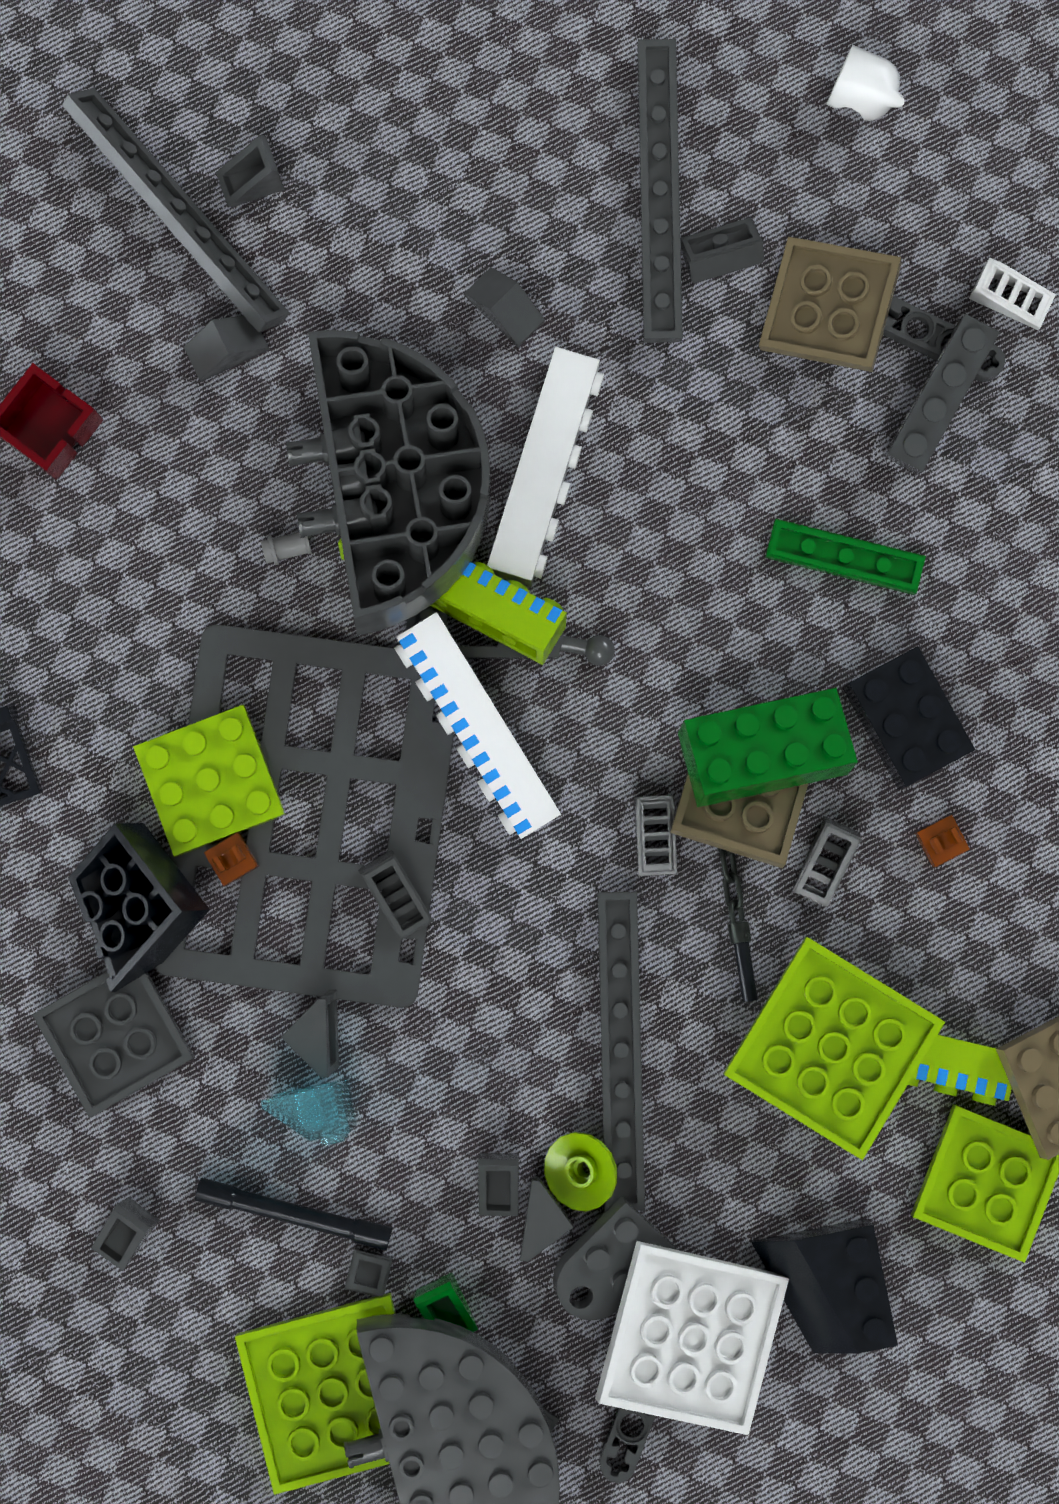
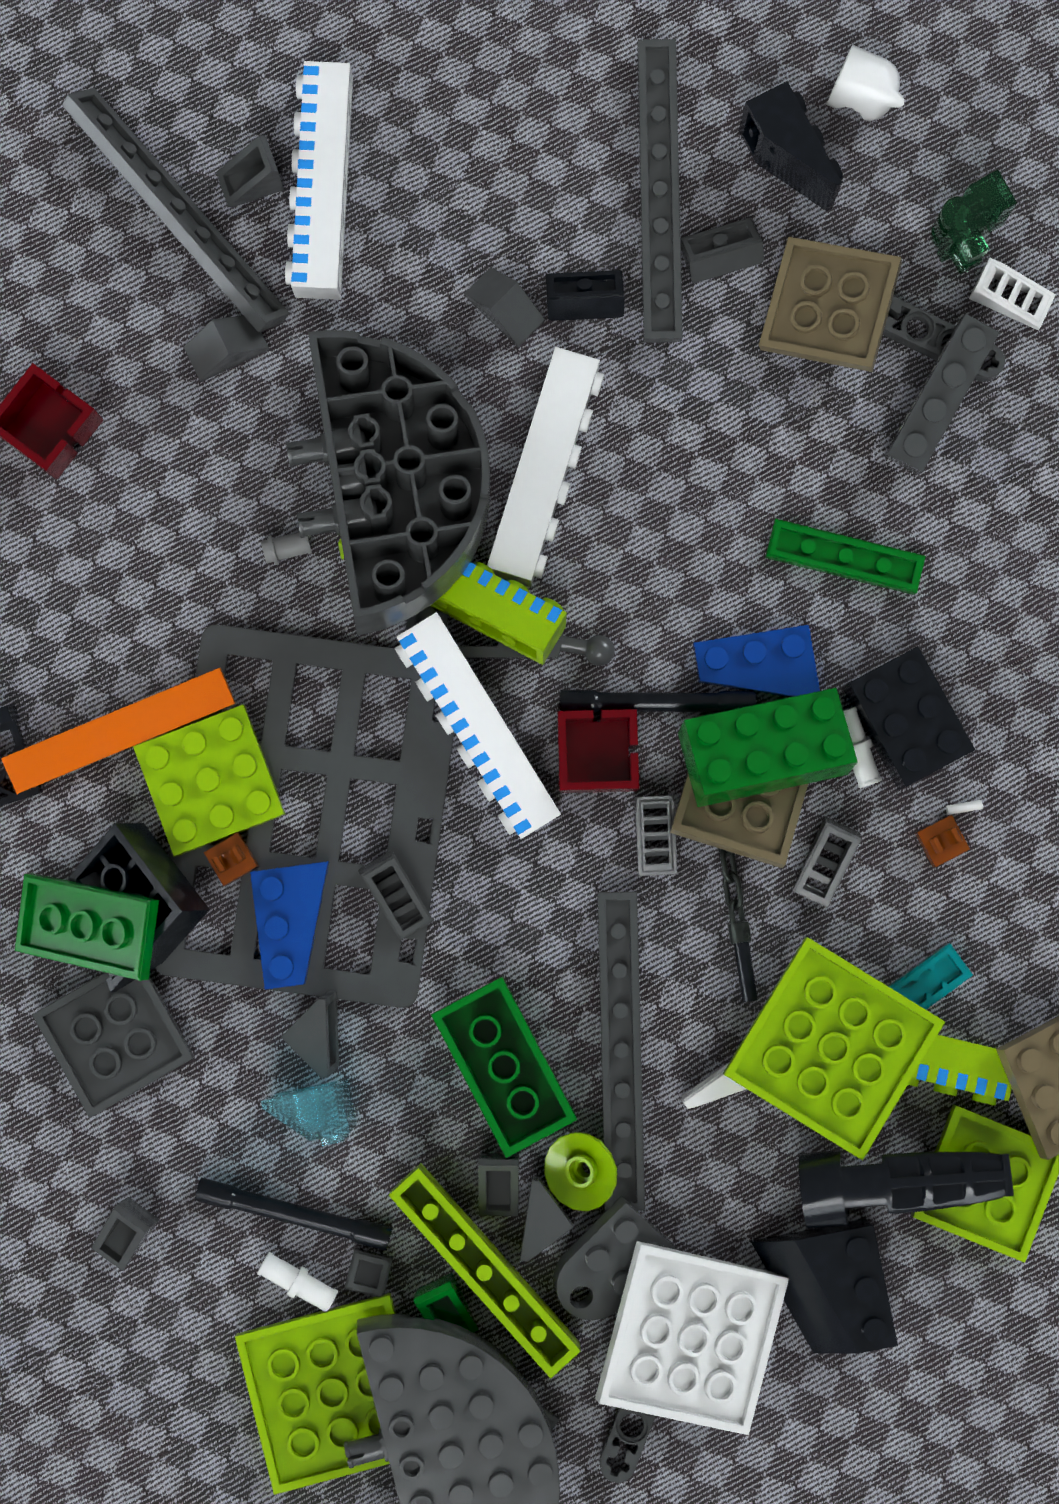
none -> orange tile [1,667,236,794]
none -> green tile [14,873,159,981]
none -> blue wing [250,861,330,990]
none -> white pin [257,1252,338,1312]
none -> white brick [285,61,353,300]
none -> lime brick [388,1163,581,1379]
none -> green brick [431,976,577,1158]
none -> black slope [546,270,624,321]
none -> dark red piece [557,709,639,793]
none -> black piece [560,690,756,713]
none -> white slope [681,1062,746,1109]
none -> blue wing [693,625,820,697]
none -> black slope [738,81,843,211]
none -> black piece [799,1150,1014,1229]
none -> white pin [843,707,882,788]
none -> teal plate [888,943,973,1009]
none -> clear green hips [931,169,1017,275]
none -> white piece [946,800,983,815]

